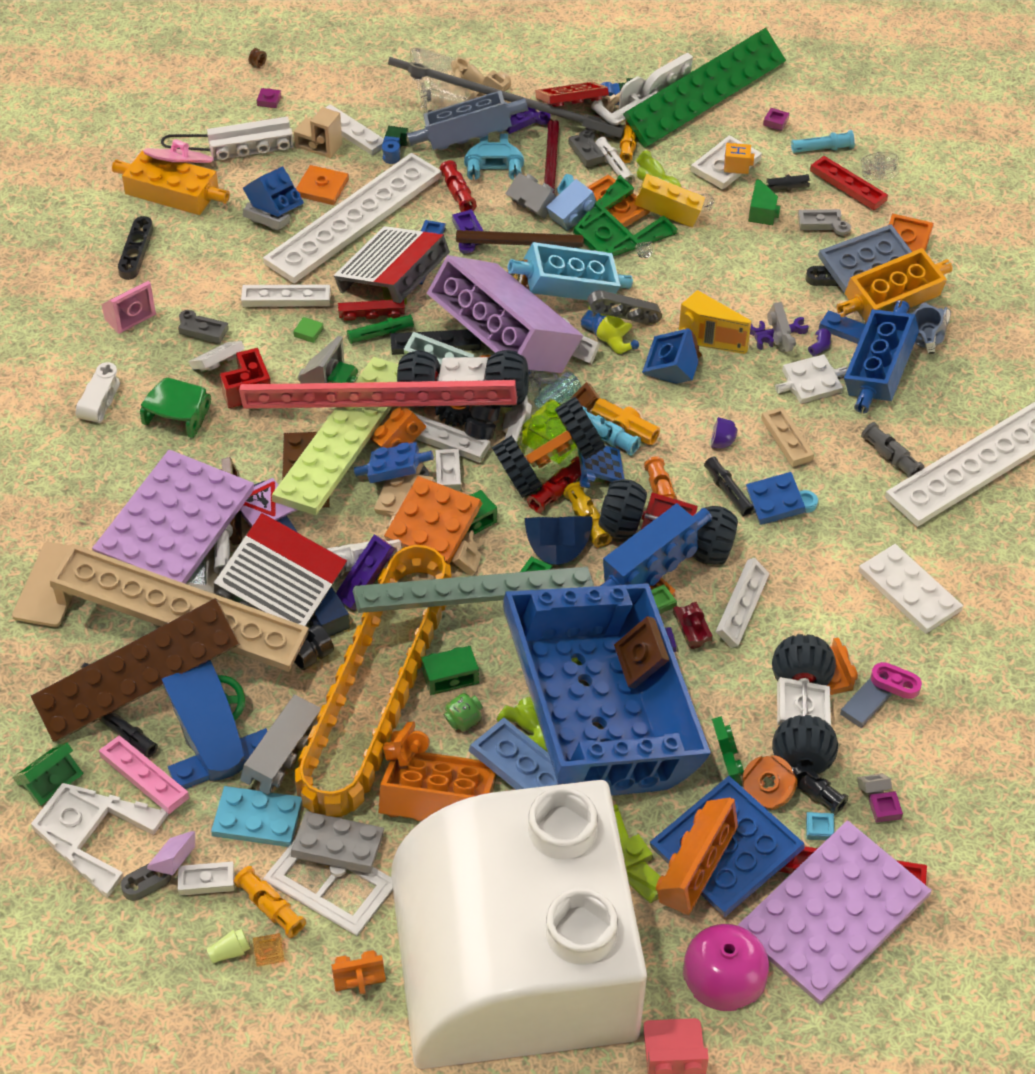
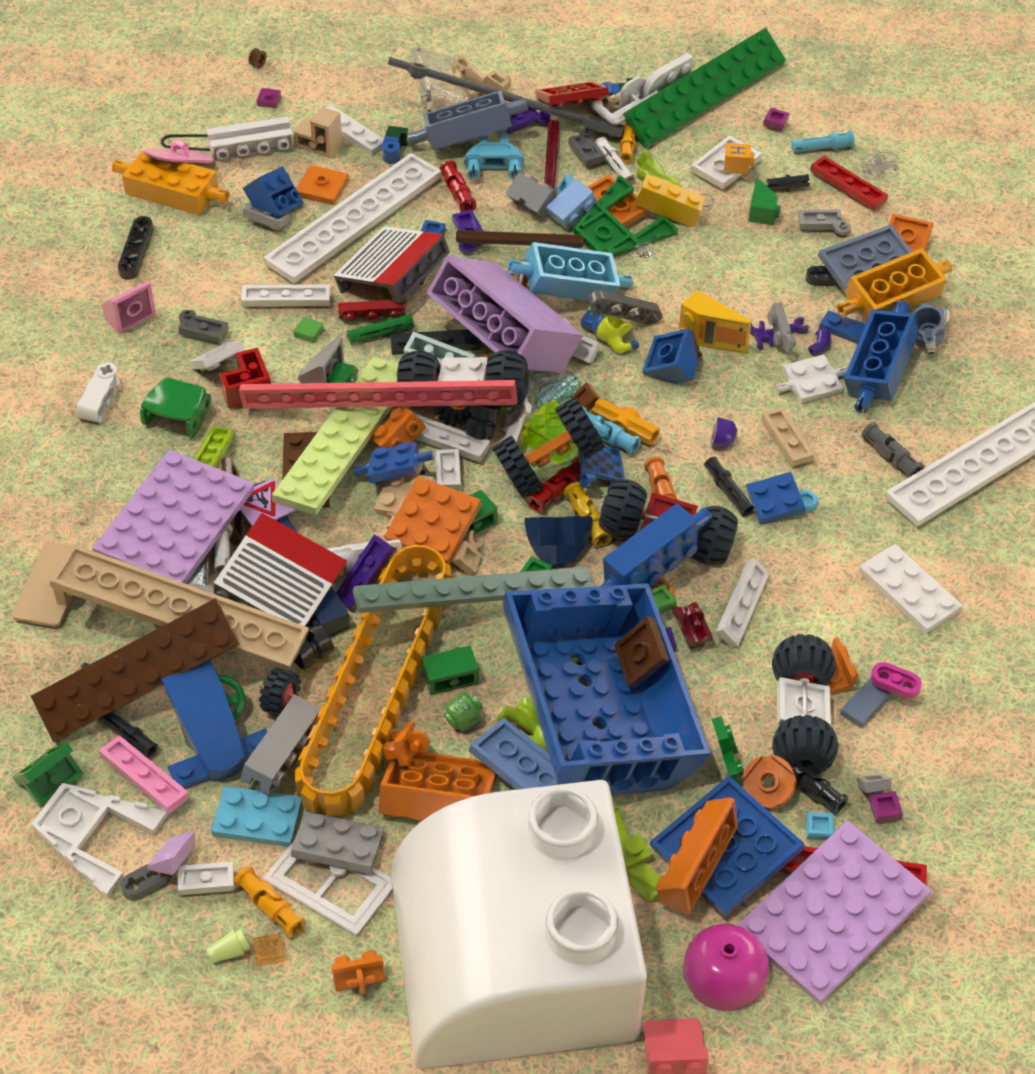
none -> lime tile [194,427,235,468]
none -> black wheel [259,667,301,716]

